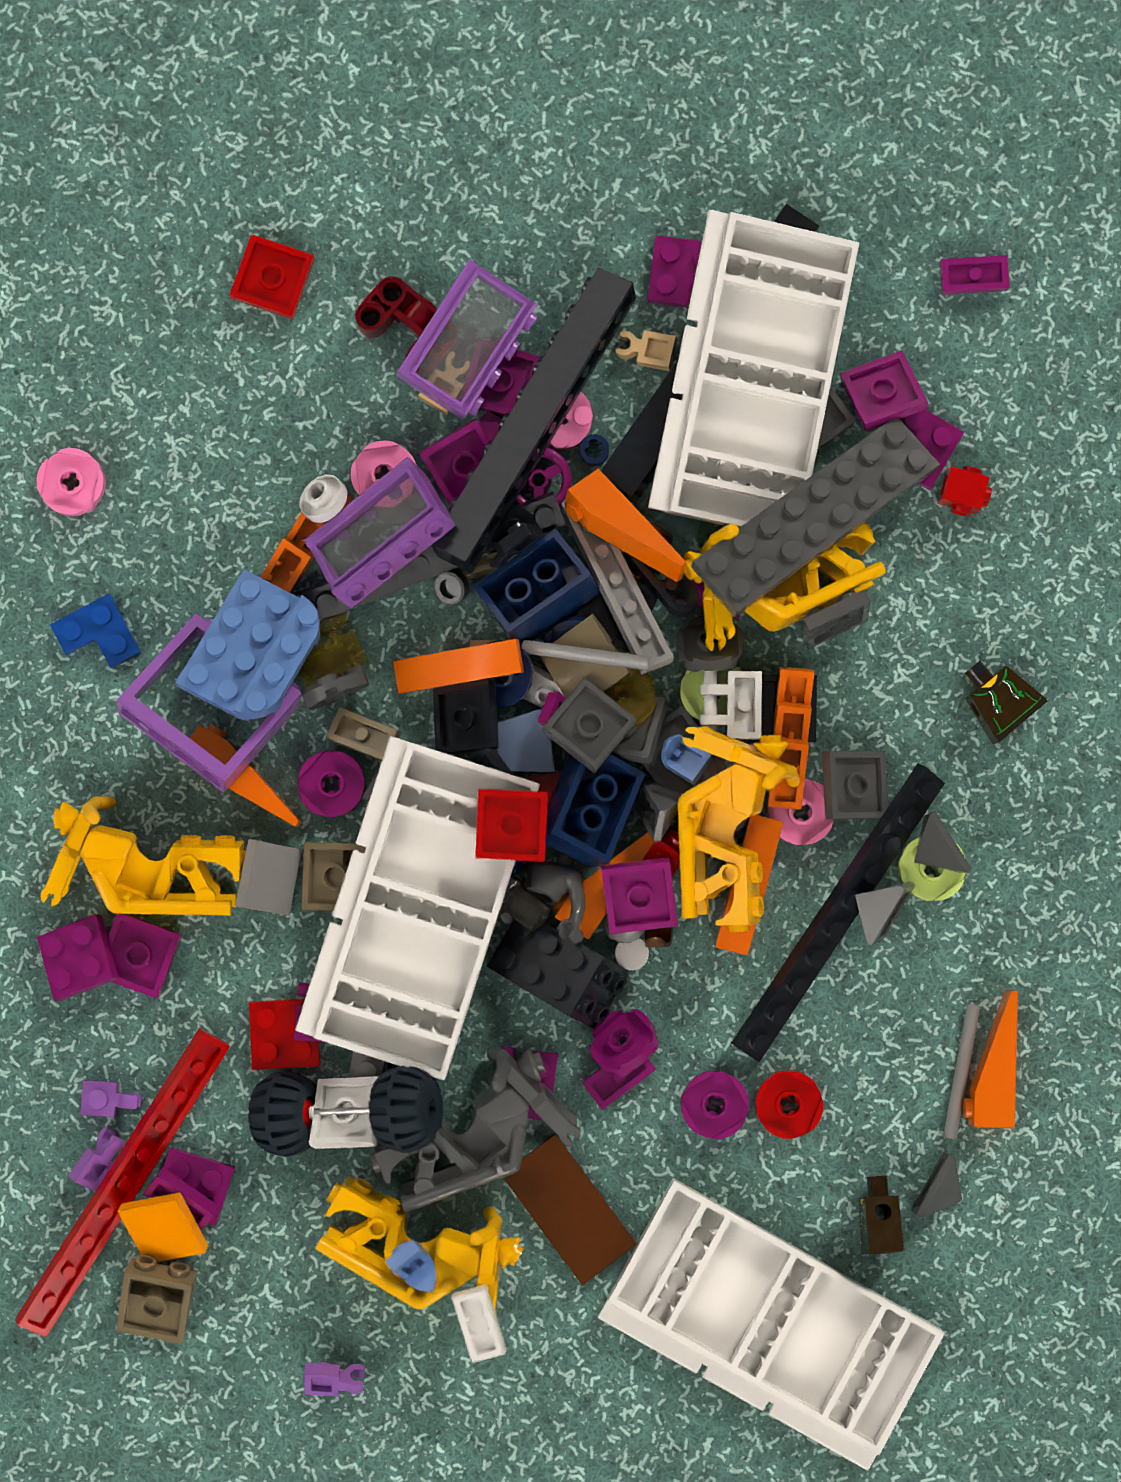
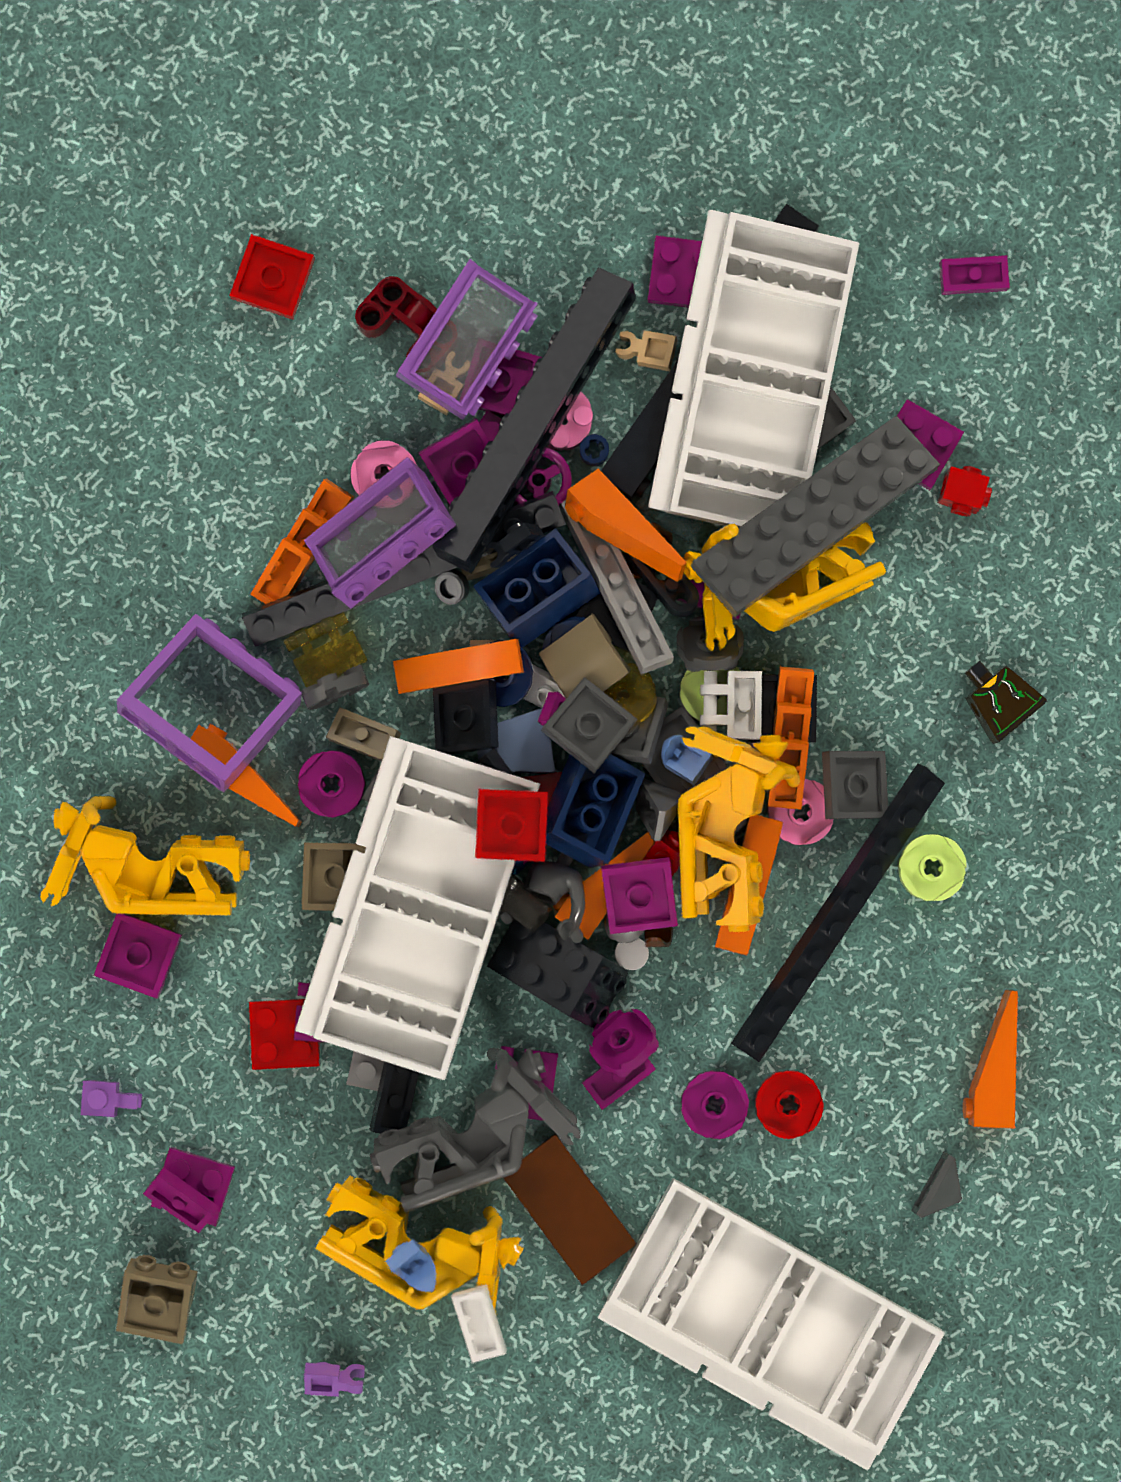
red plate [14,1028,230,1337] -> none
bright pink plate [37,448,106,516] -> none
magenta plate [37,914,119,1002] -> none
blue plate [50,594,142,669] -> none
medium lavender plate [69,1127,124,1191] -> none
light orange tile [117,1192,209,1262] -> none
medium blue plate [175,569,321,721] -> none
light grey tile [235,839,302,915] -> none
black plate [248,1066,444,1157] -> none
white plate [299,474,347,523] -> none
light grey bar [522,640,653,670] -> none
dark grey plate [802,589,871,649] -> none
magenta plate [840,351,928,432] -> none
slope [855,881,915,945] -> none
dark brown torso [859,1176,904,1255] -> none
dark grey slope [914,811,972,873] -> none
light grey bar [943,1003,980,1139] -> none

